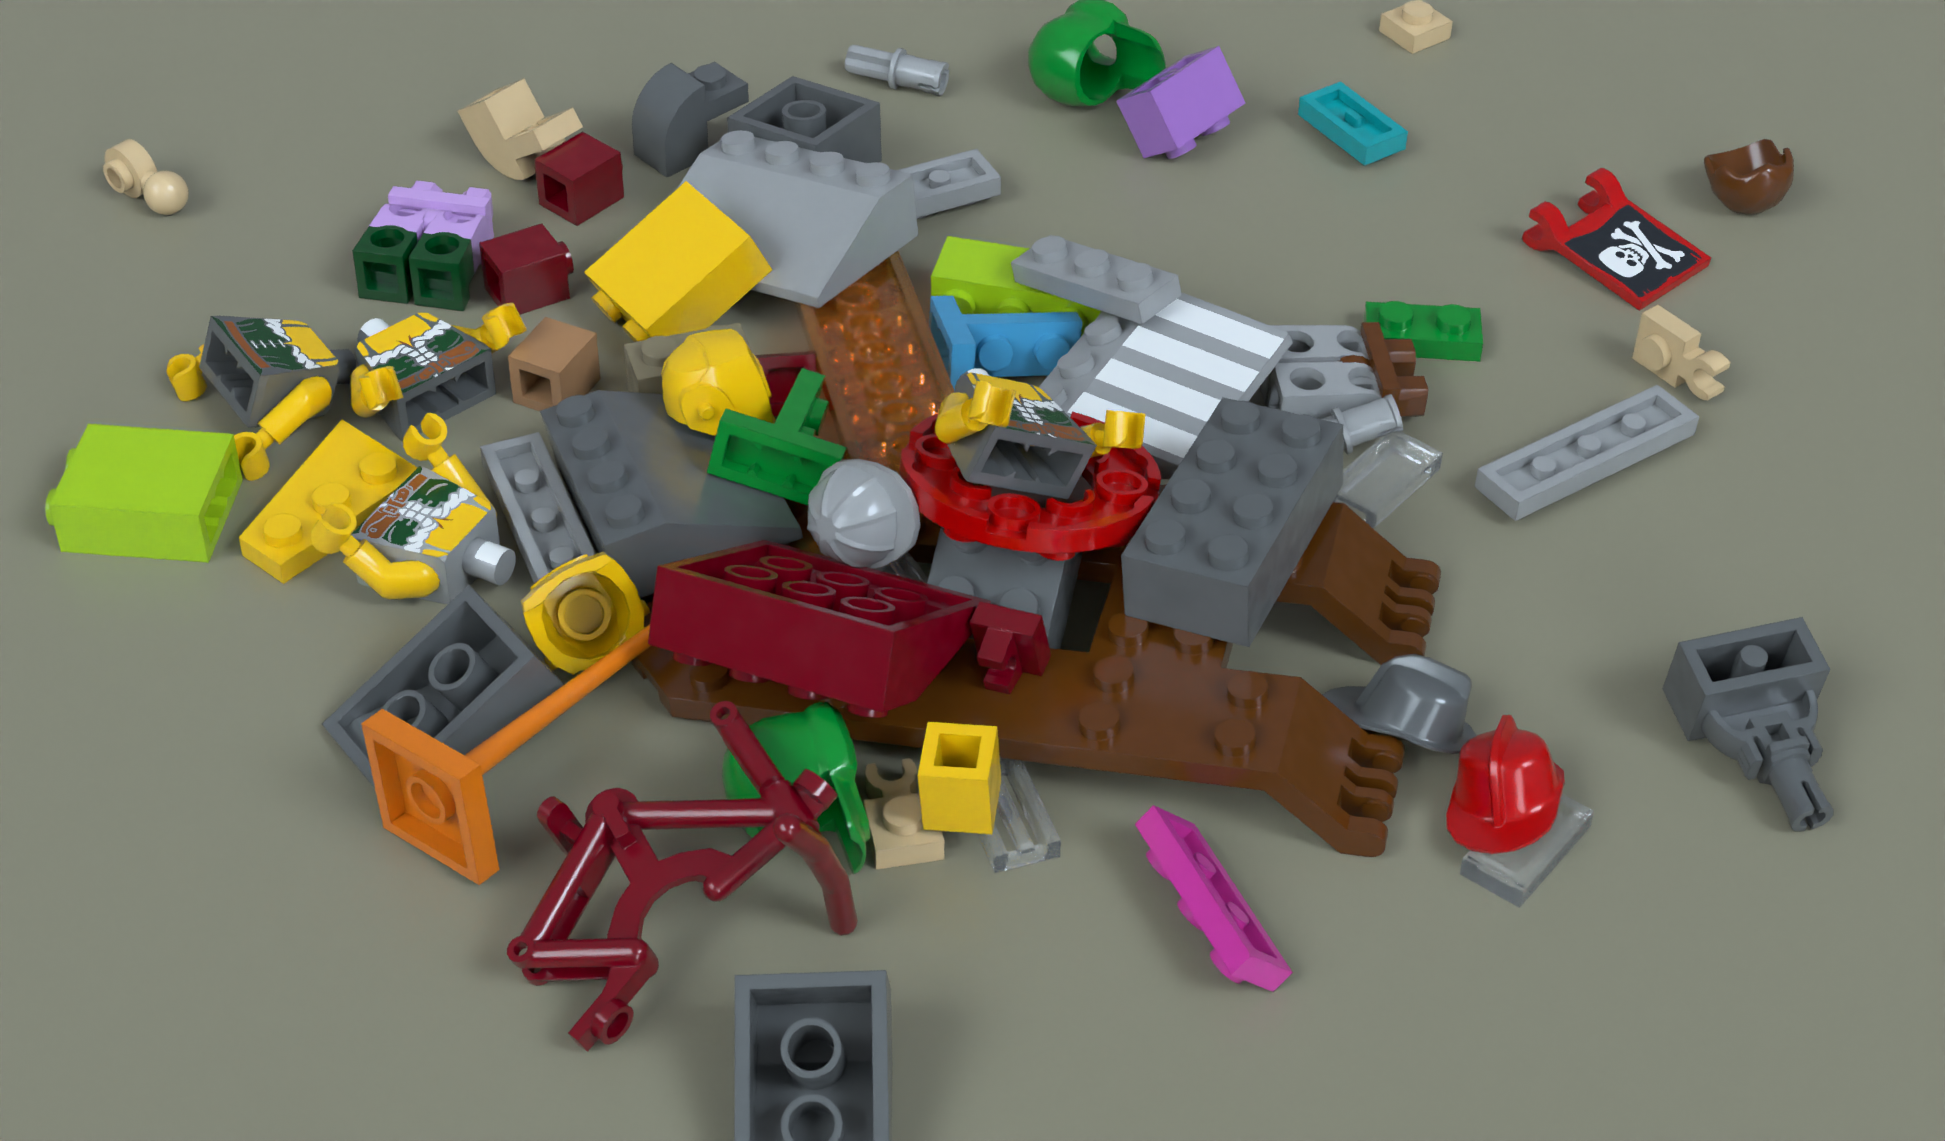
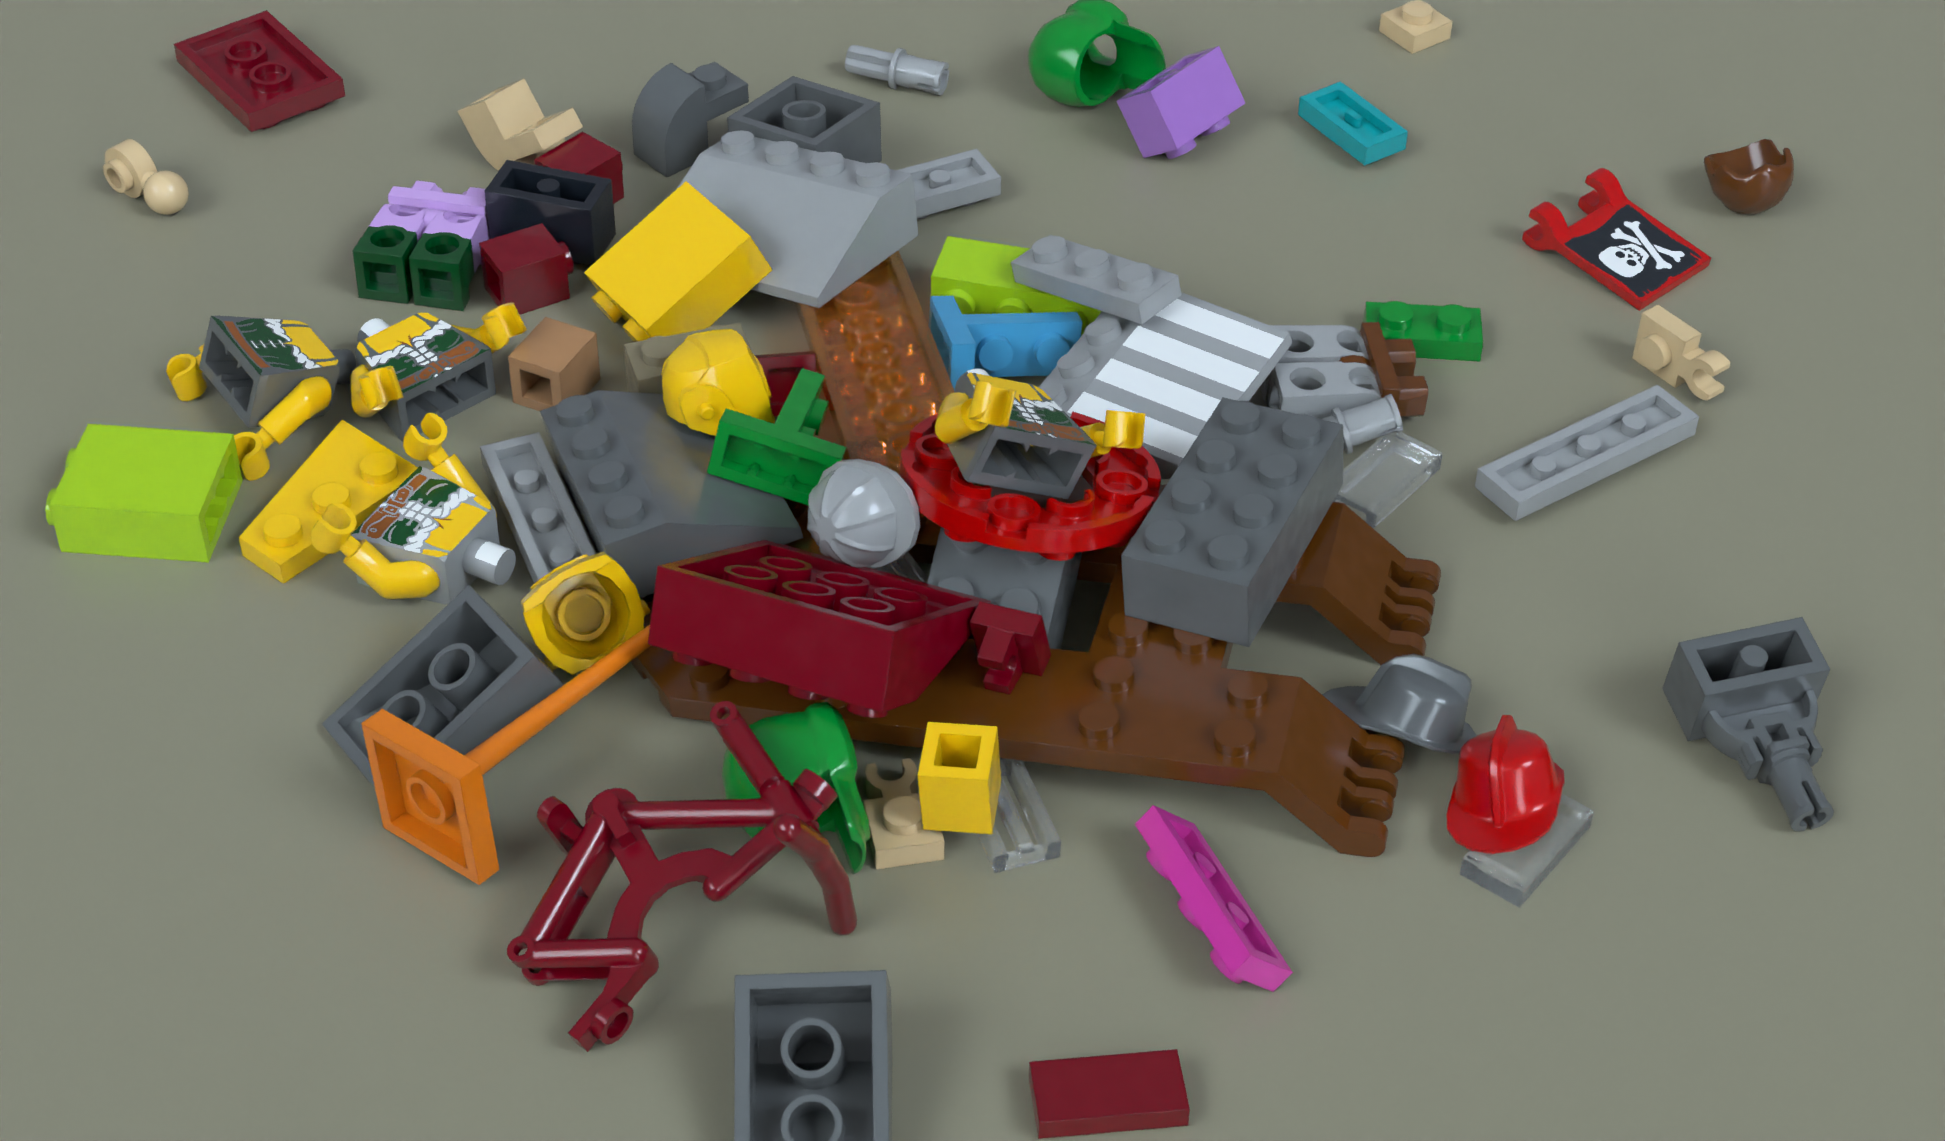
none -> dark red plate [174,10,345,132]
none -> black brick [485,160,616,265]
none -> dark red tile [1029,1049,1190,1139]

